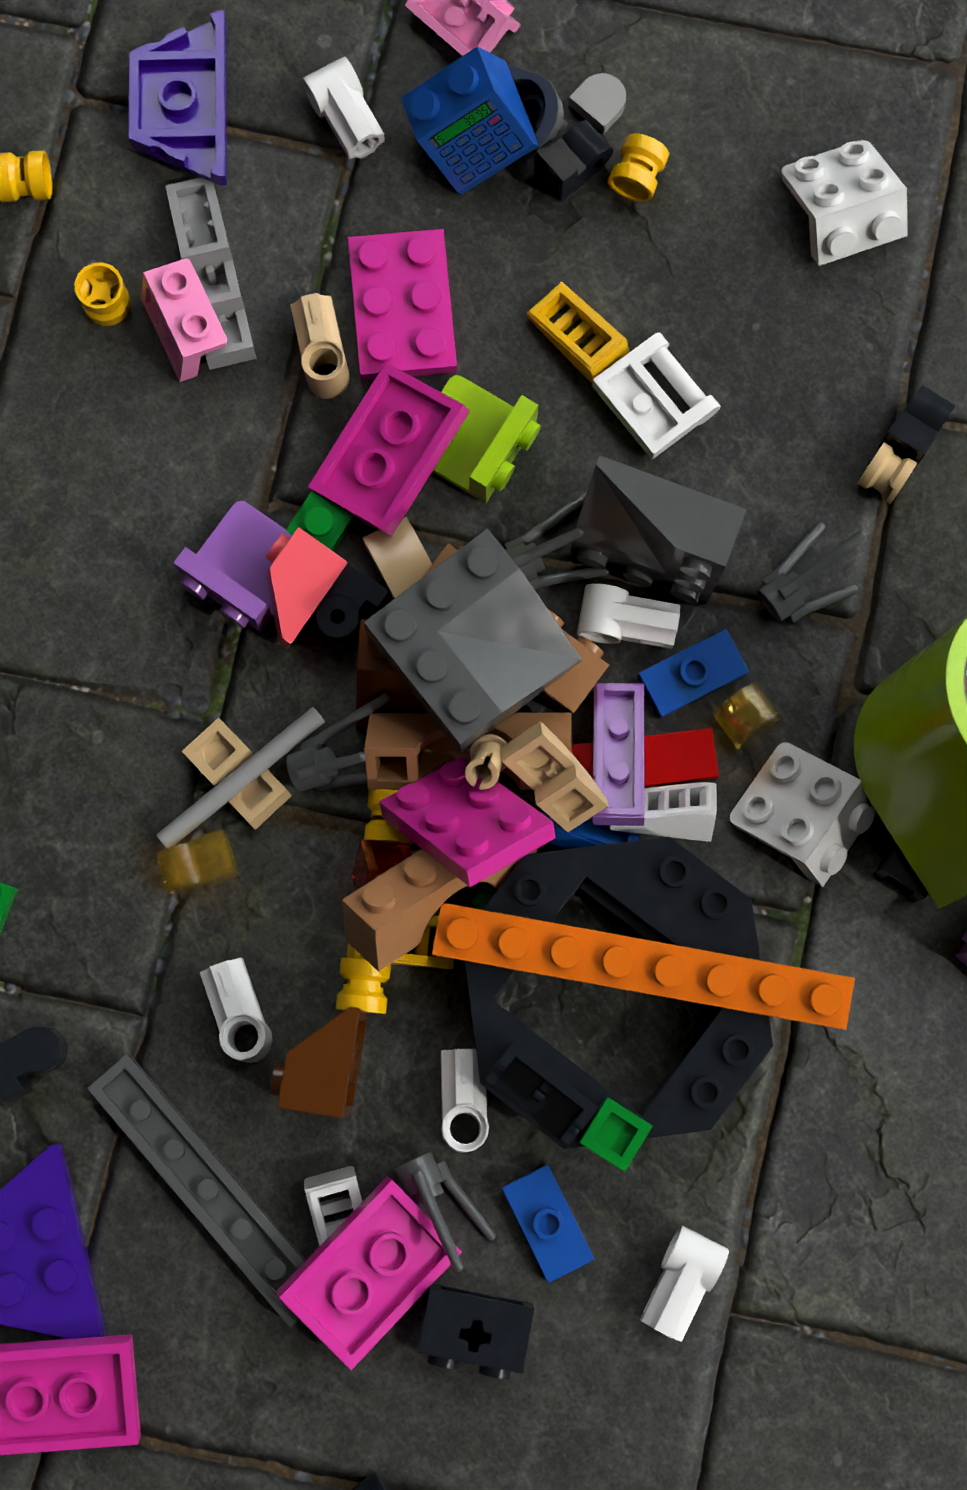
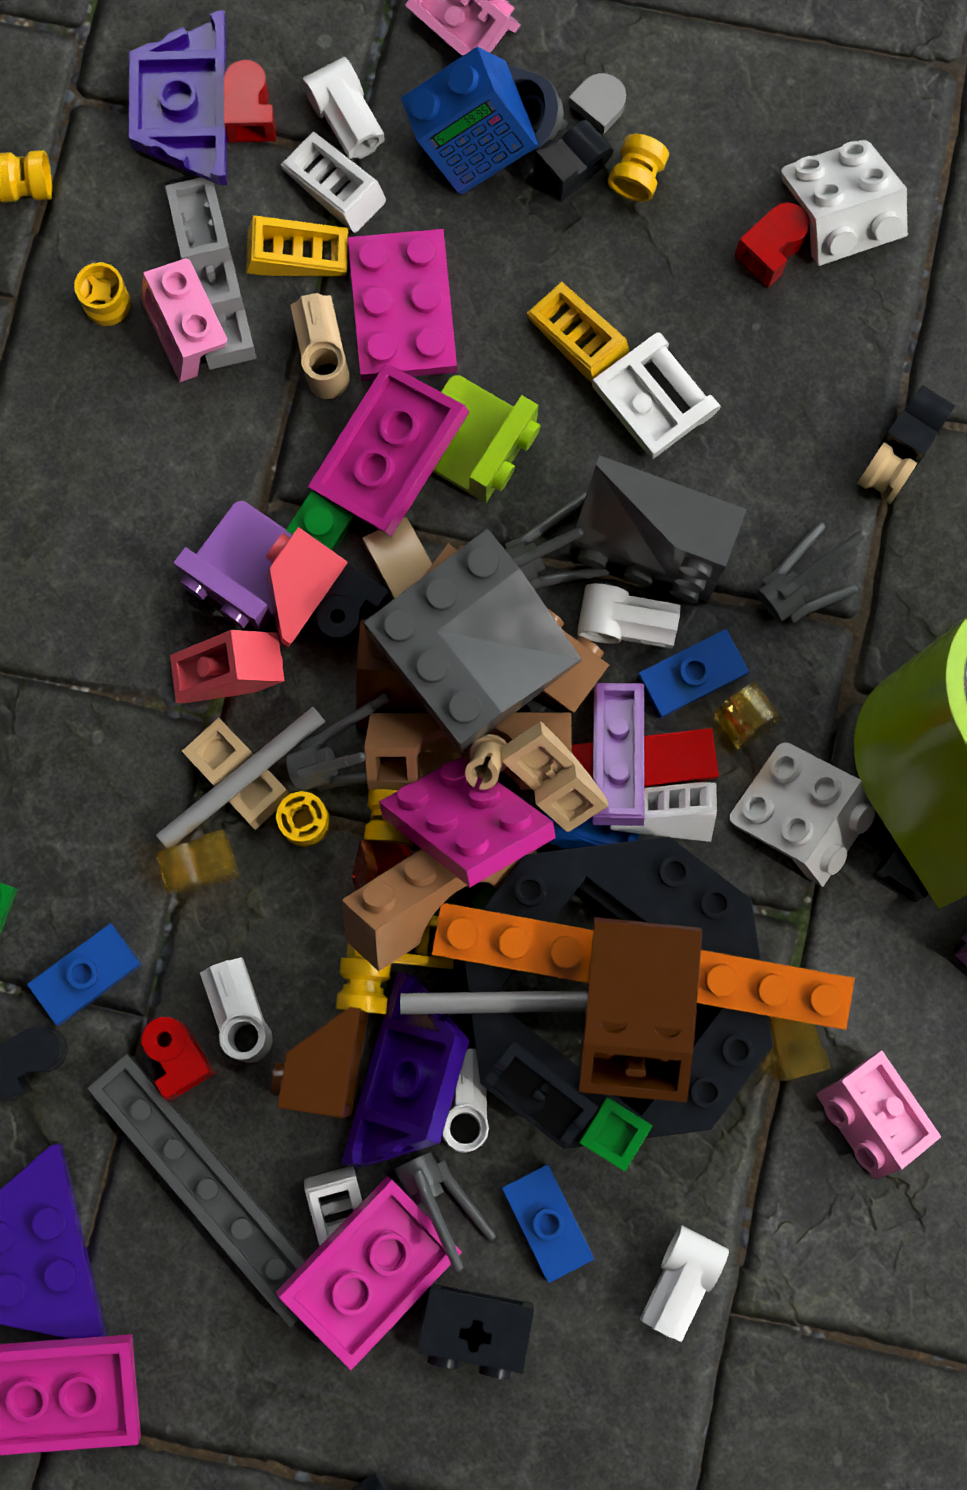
none -> blue plate [27,923,143,1026]
none -> red leg [142,1017,216,1101]
none -> coral slope [170,630,285,703]
none -> leg [224,60,276,143]
none -> yellow slope [246,215,348,276]
none -> yellow wheel [276,791,330,847]
none -> white slope [281,131,386,233]
none -> dark purple wing [341,971,469,1168]
none -> light grey bar [400,990,587,1014]
none -> reddish brown slope [579,918,702,1102]
none -> red leg [734,203,809,288]
none -> clear yellow leg [769,1016,831,1081]
none -> bright pink bracket [817,1050,941,1179]

